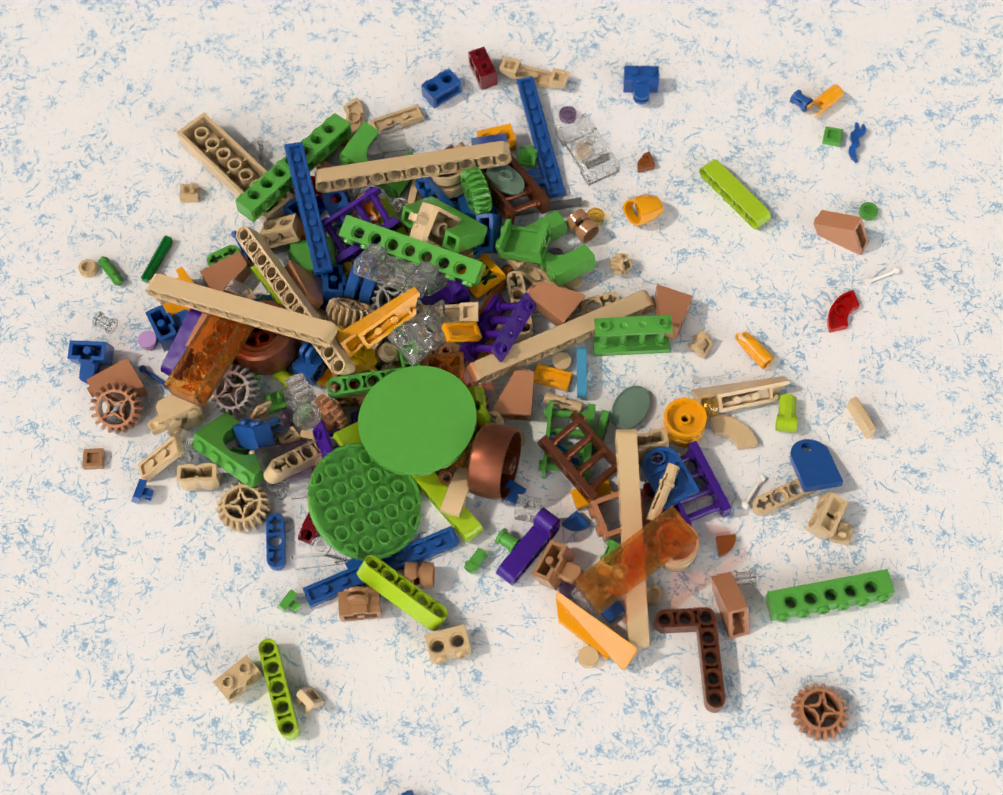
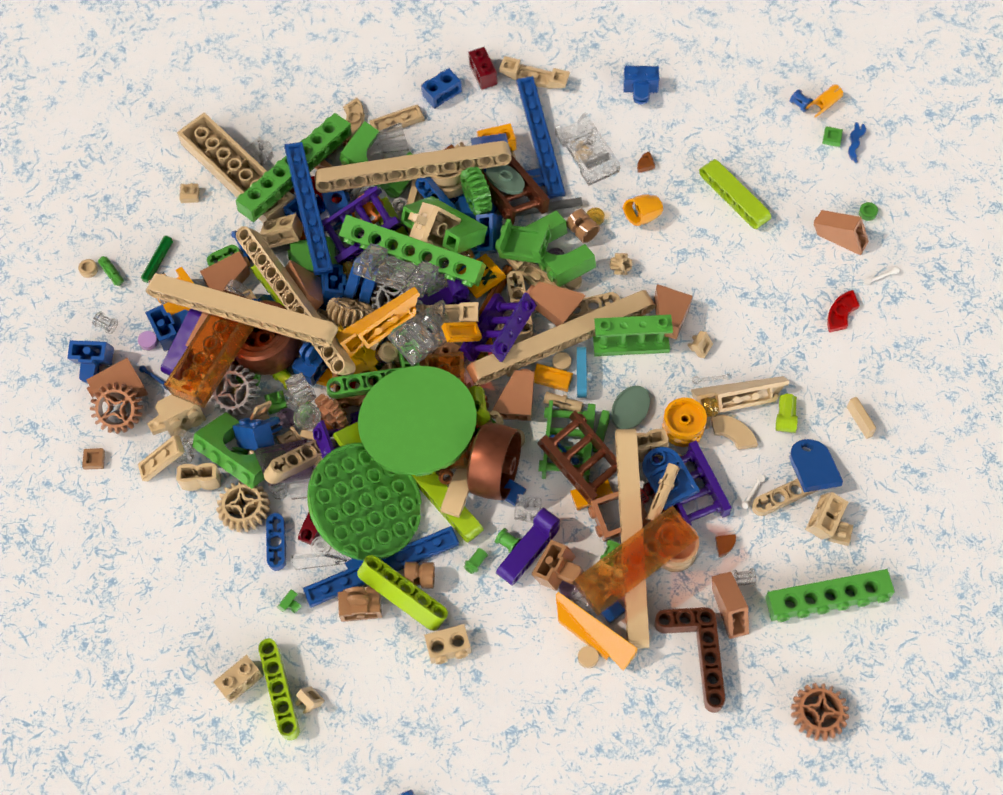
blue tile [131,479,154,504] -> none
bright green tile [518,145,537,168] -> none
clear purple tile [559,106,577,124] -> none
blue tile [562,510,590,531] -> none
tan tile [646,585,663,606] -> none
light orange piece [735,332,774,369] -> none

